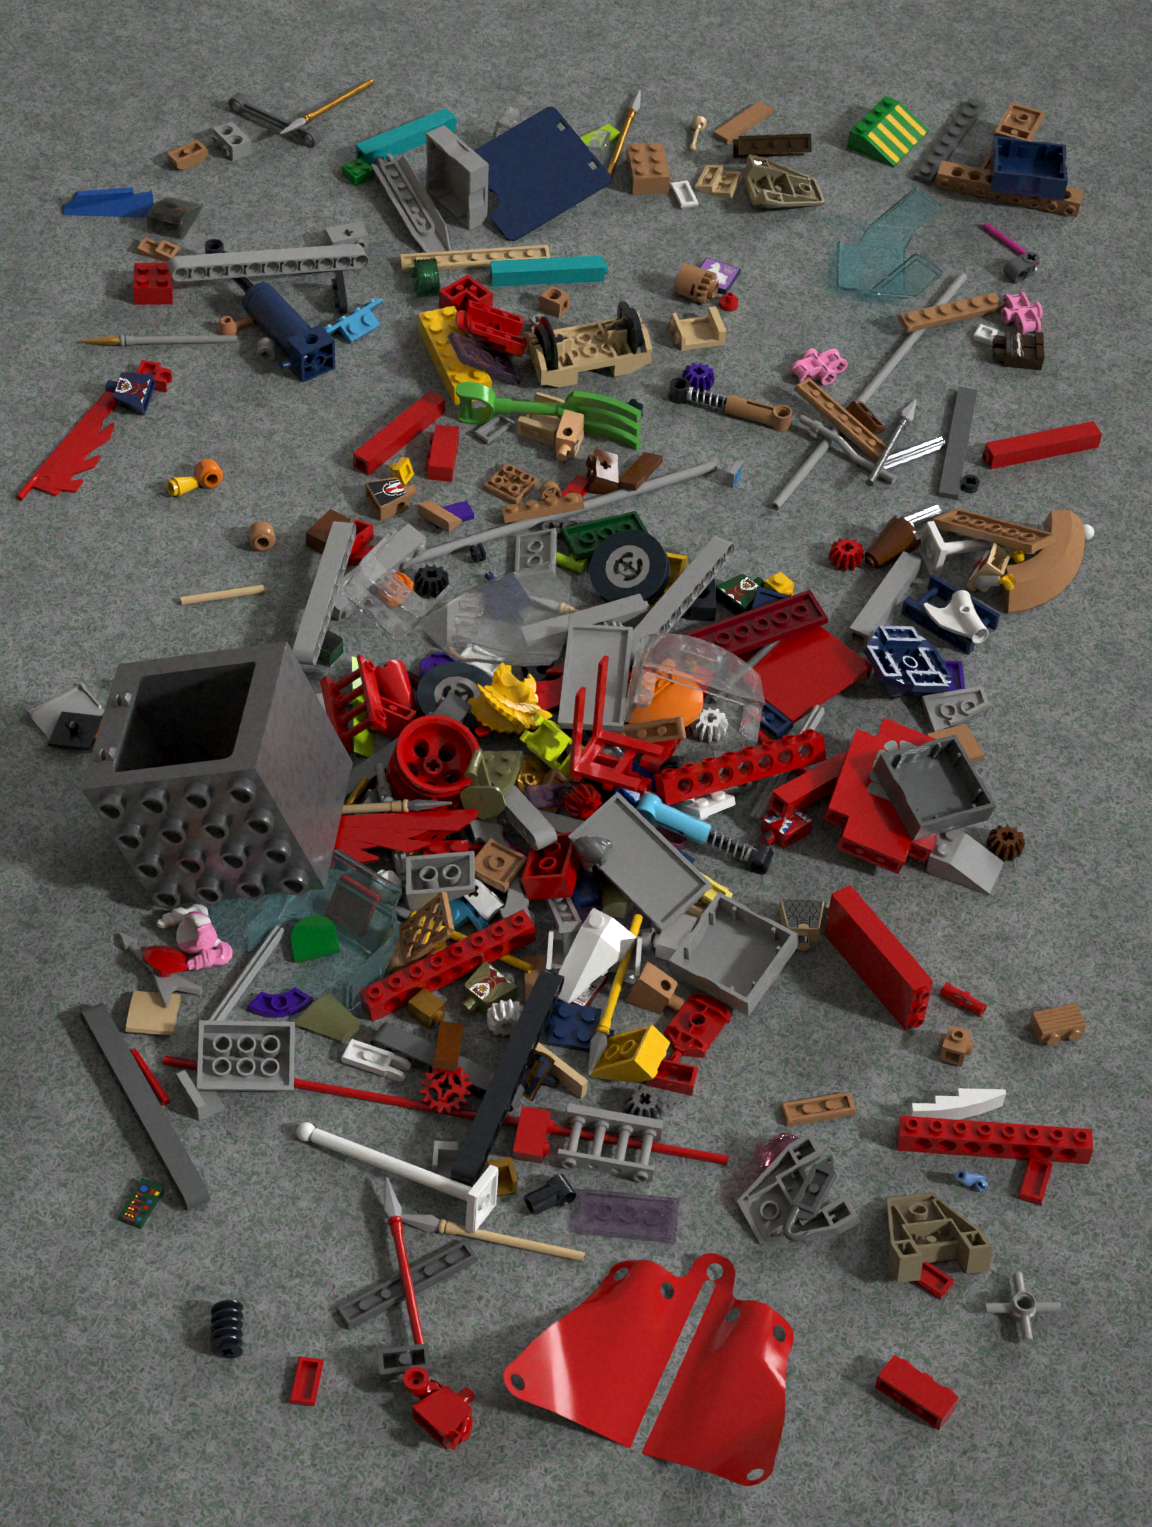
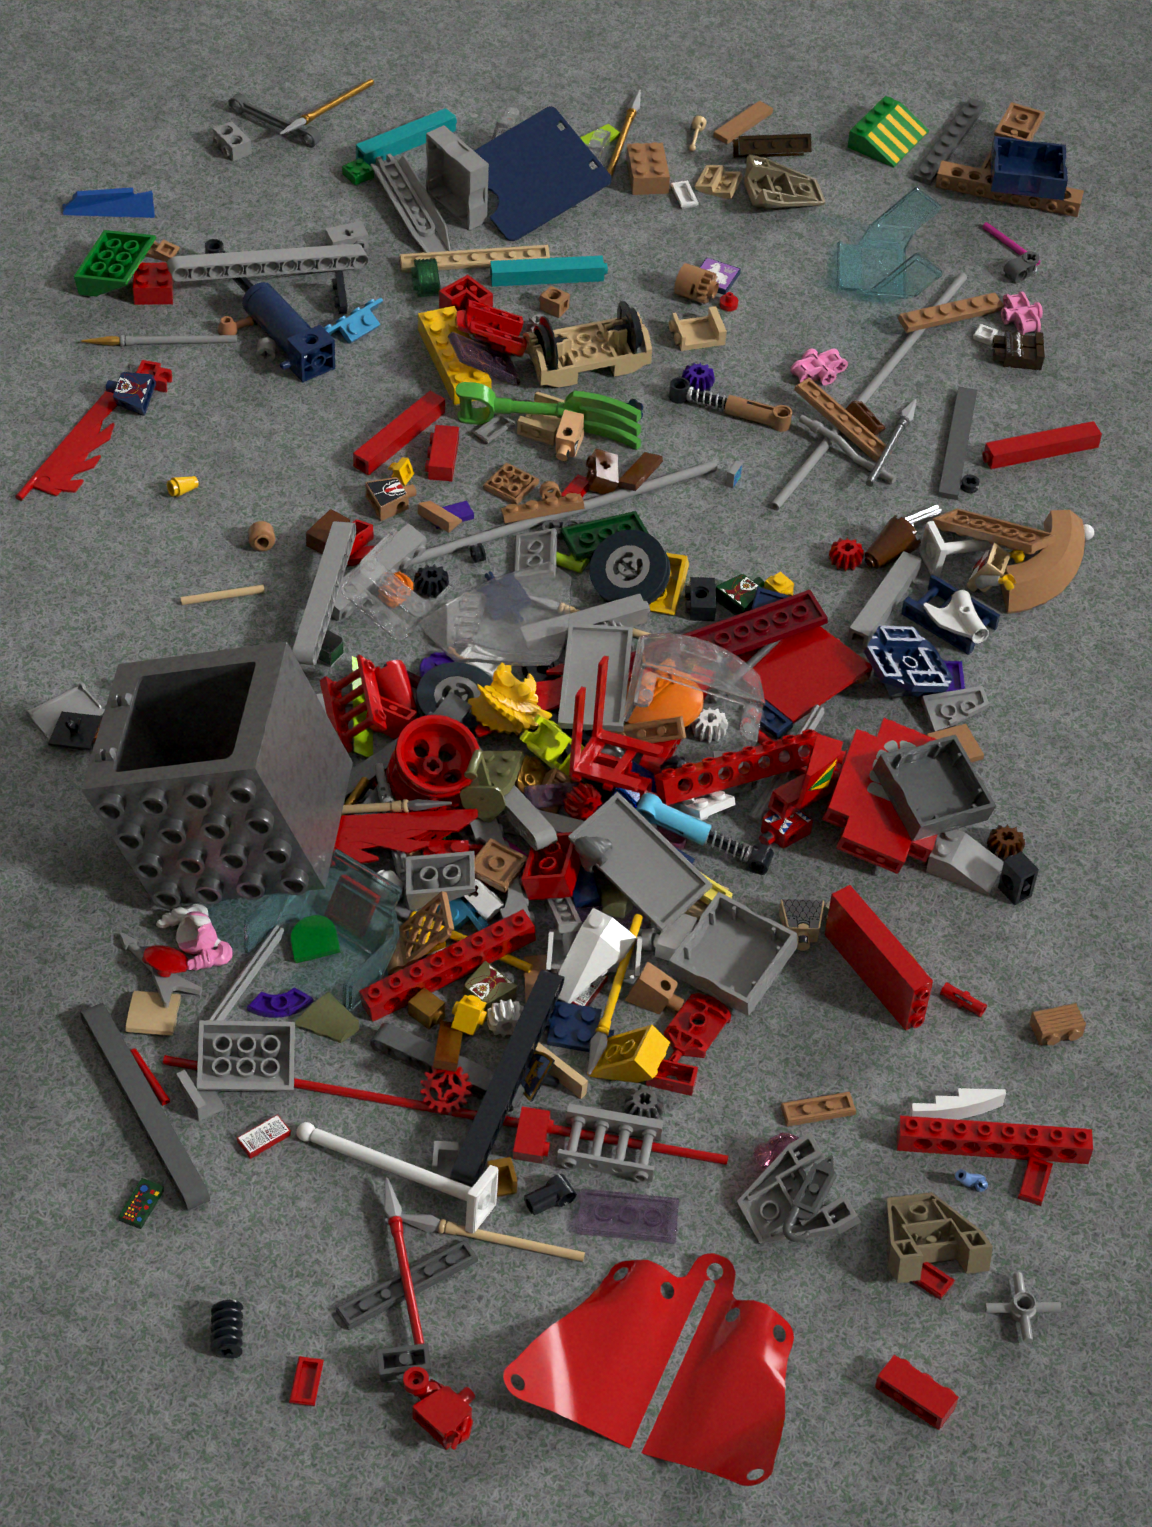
clear smoke slope [147,197,203,240] -> none
medium nougat slope [167,140,208,170] -> none
orange head [194,459,223,489] -> none
white hinge [341,1039,411,1082] -> none
light grey beam [630,536,735,668] -> none
axle [877,437,946,469] -> none
medium nougat brick [938,1025,974,1067] -> none
none -> green slope [73,230,156,297]
none -> tile [237,1114,291,1159]
none -> yellow brick [451,995,487,1036]
none -> red slope [796,734,845,809]
none -> black brick [998,851,1039,905]

